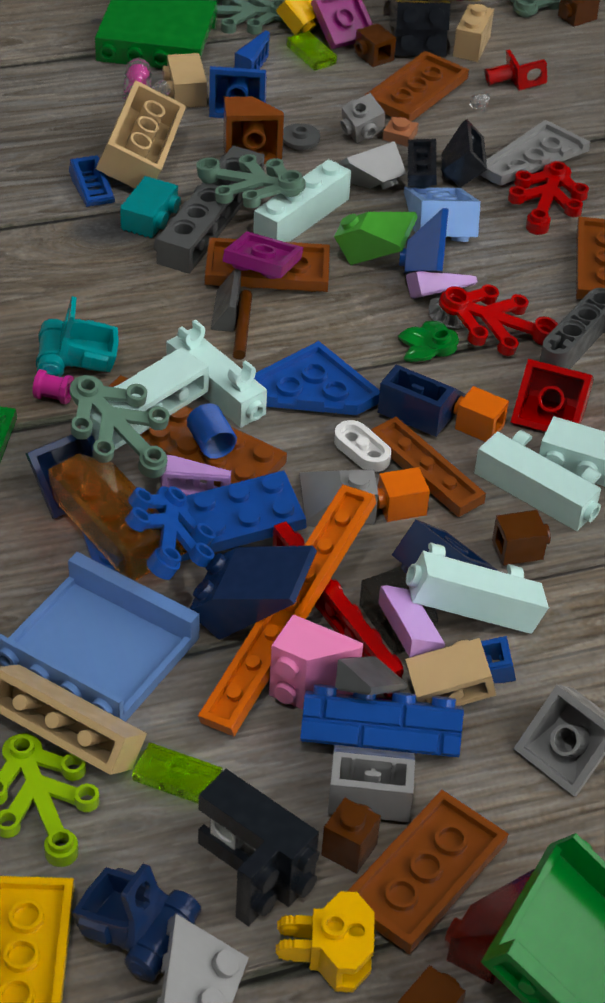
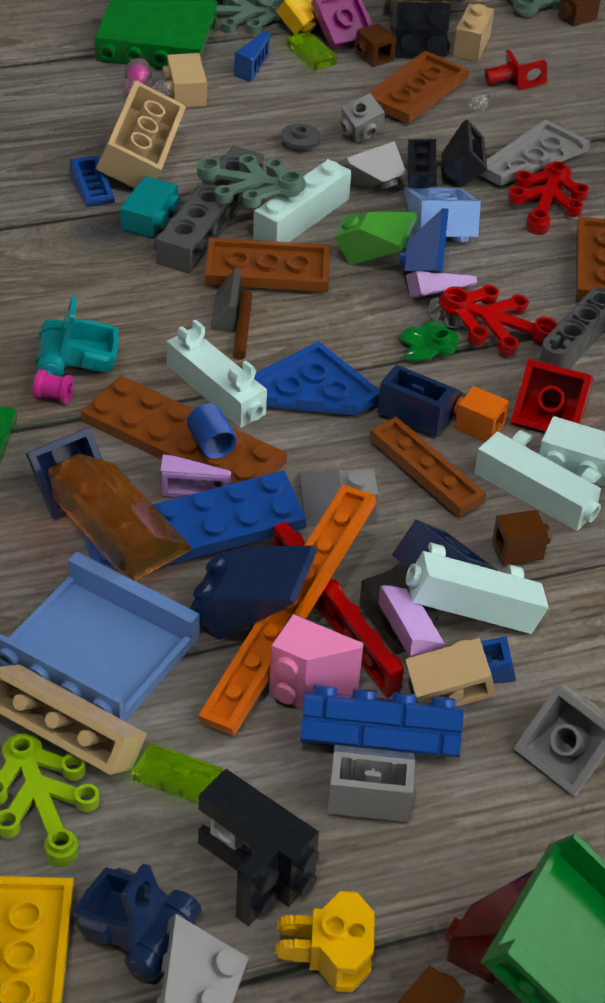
sand green plant [70,375,170,478] -> none
light aqua brick [81,347,209,453] -> none
blue plant [125,486,216,580] -> none
blue slope [209,66,267,118] -> none
magenta plate [222,231,303,279] -> none
dark orange slope [223,96,284,164] -> none
reddish brown brick [321,798,381,874] -> none
white plate [334,420,391,472] -> none
dark grey slope [335,656,407,695] -> none
dark orange plate [347,790,509,954] -> none
orange brick [377,467,430,522] -> none
nougat plate [382,117,419,146] -> none

